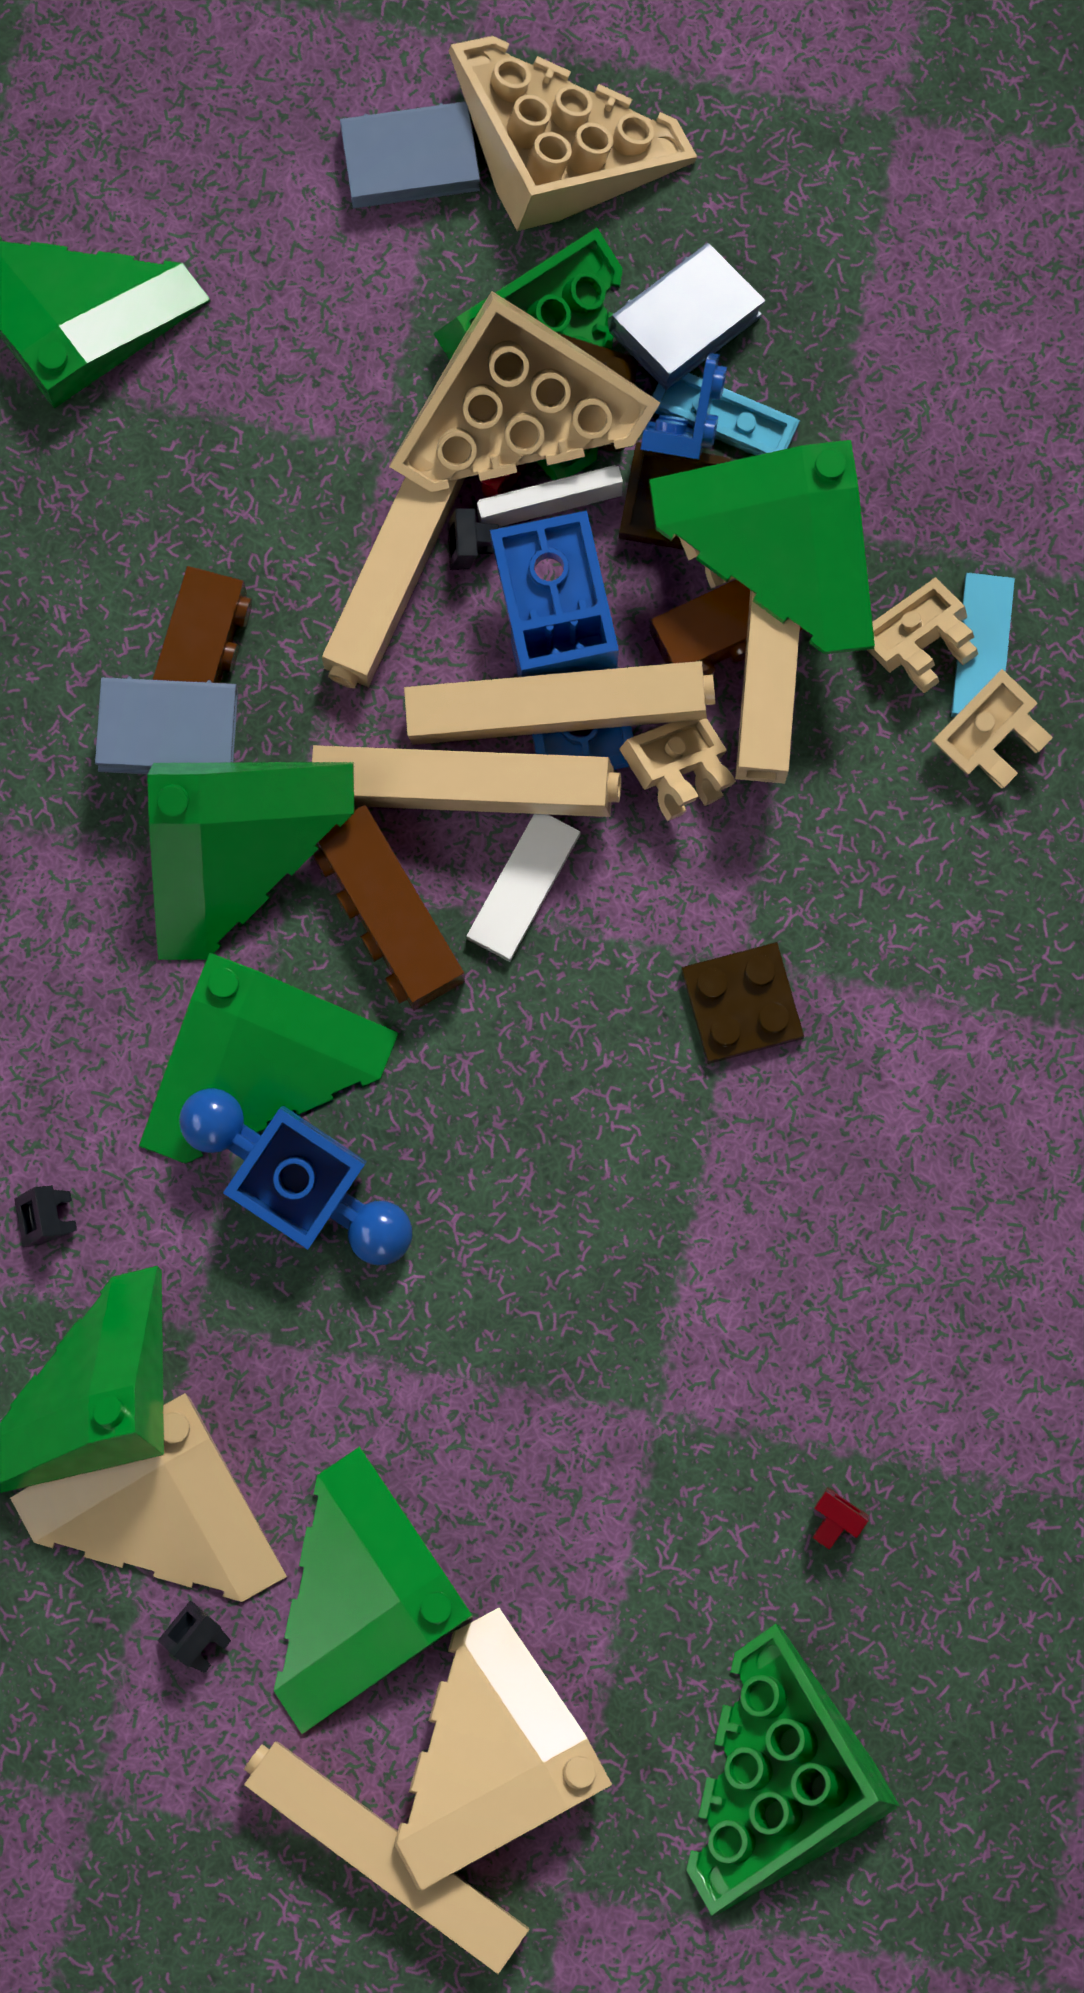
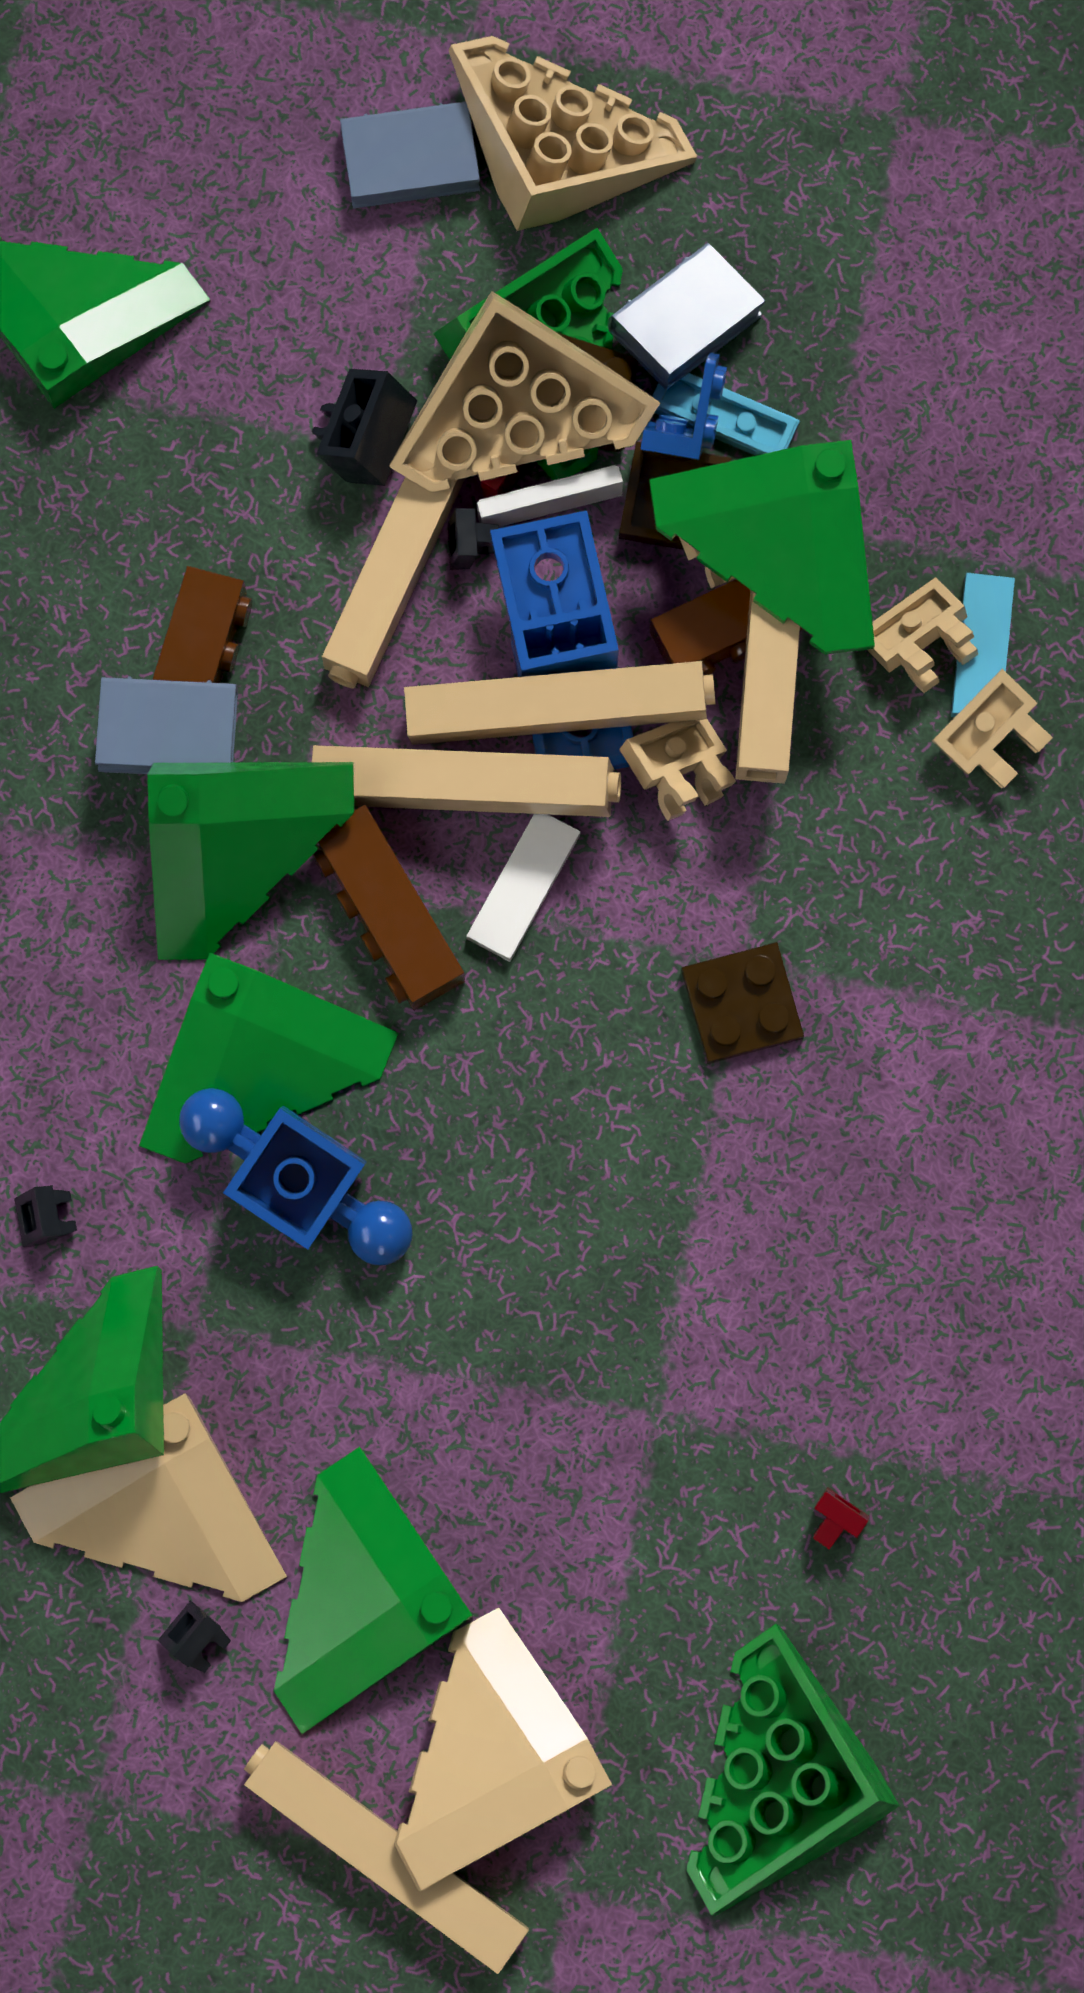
none -> black brick [312,368,418,486]

